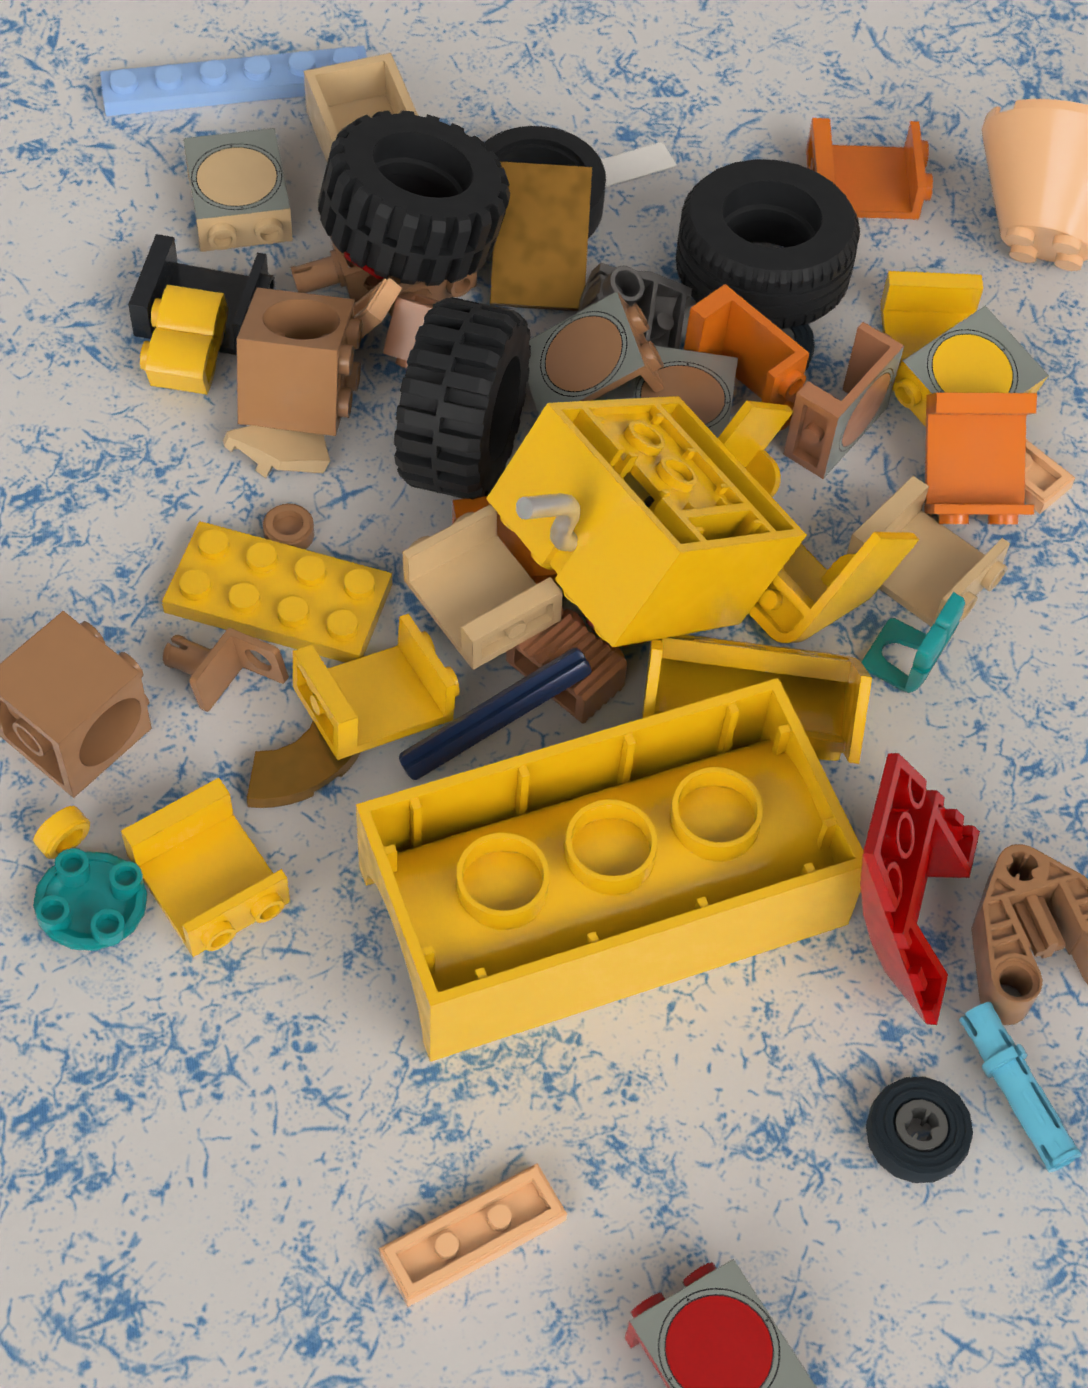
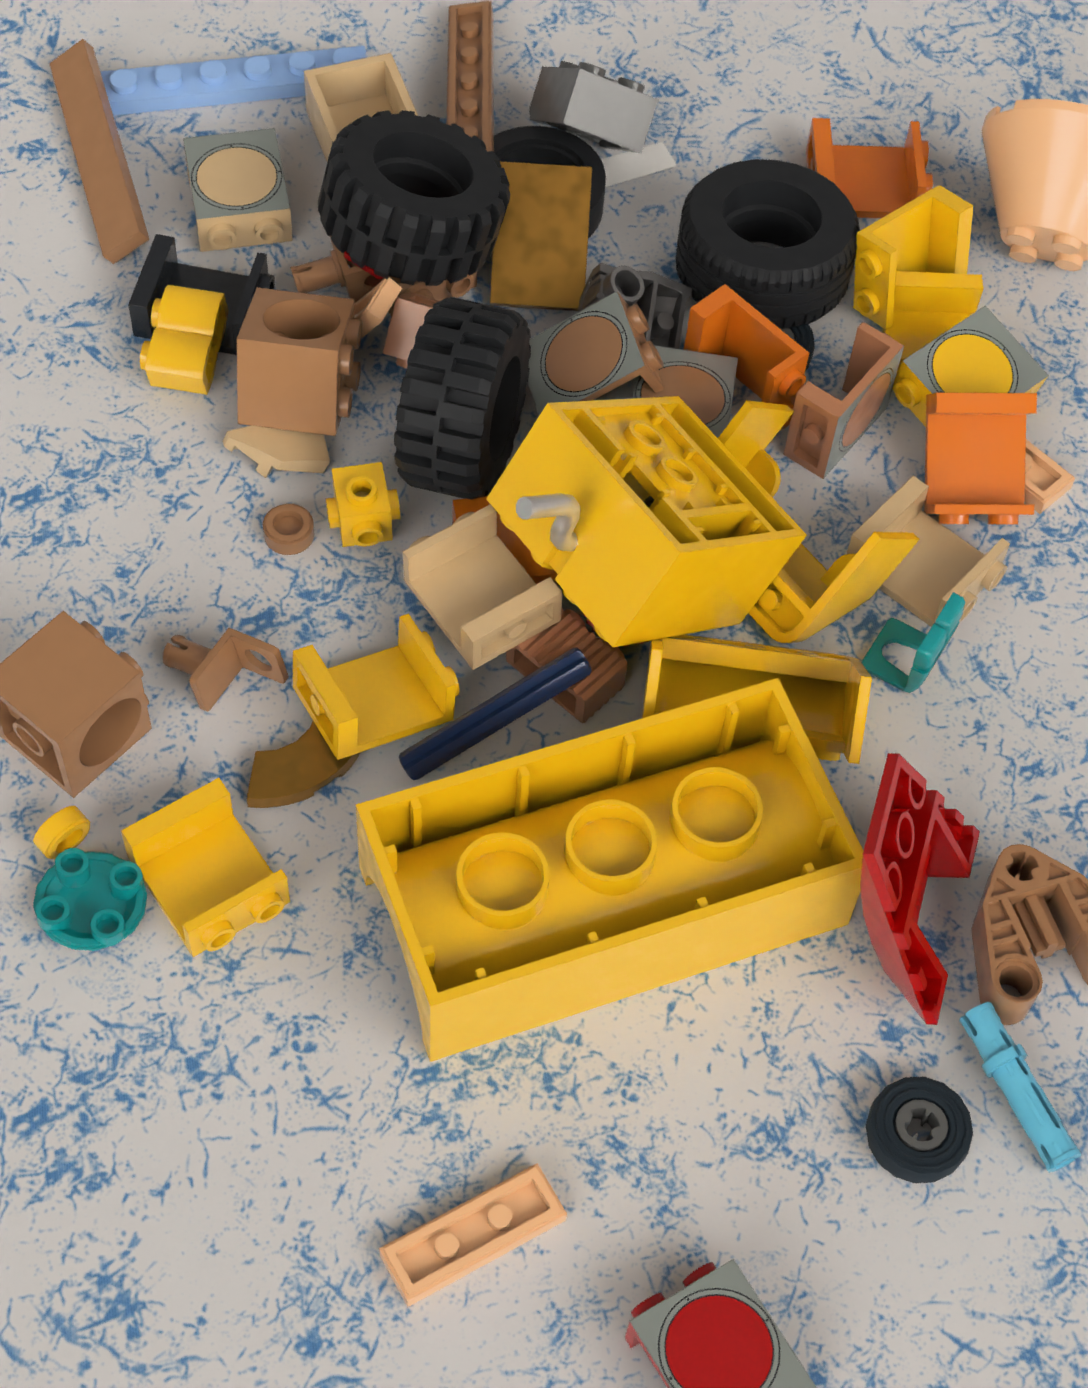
yellow plate [162,521,393,663] -> none
none -> medium nougat tile [49,39,149,264]
none -> yellow brick [325,462,401,547]
none -> medium nougat tile [446,1,494,152]
none -> hinge [529,61,659,153]
none -> yellow panel [853,185,973,330]

